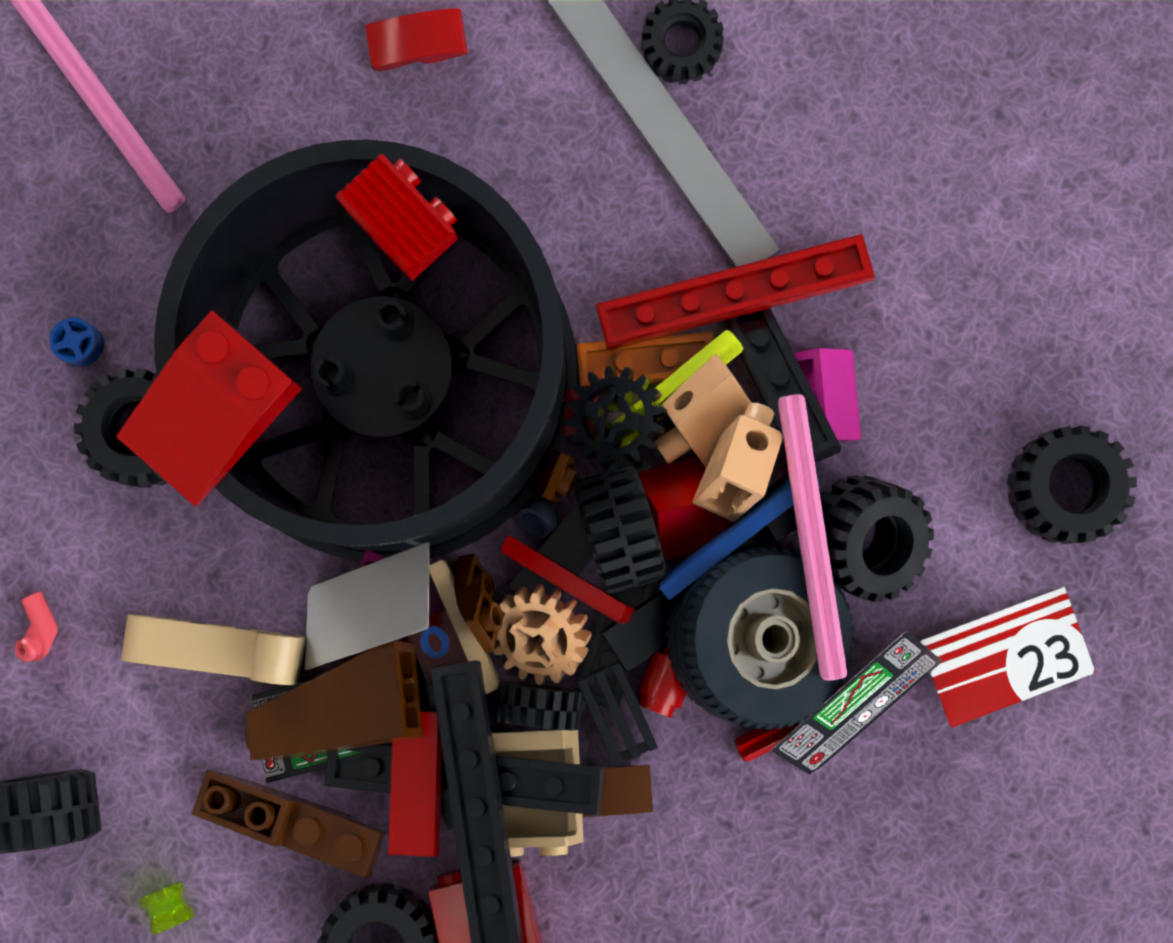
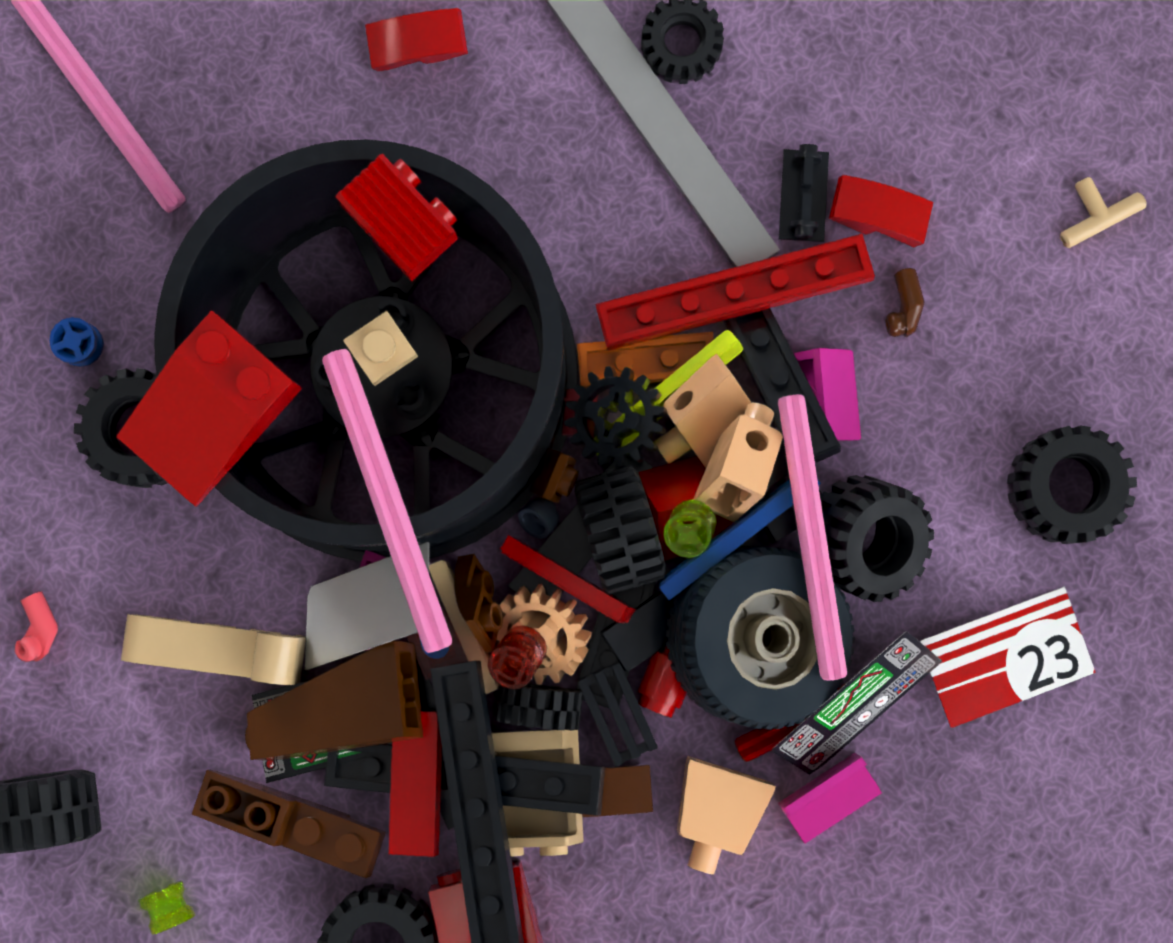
none -> bright pink axle [322,349,452,653]
none -> tan plate [343,311,418,386]
none -> clear red wheel [488,625,547,689]
none -> clear neon green wheel [663,500,717,558]
none -> light nougat torso [677,756,776,874]
none -> black hinge [778,144,829,242]
none -> dark pink panel [778,753,882,844]
none -> red slope [829,175,934,248]
none -> reddish brown arm [885,268,925,337]
none -> tan piece [1060,177,1147,248]

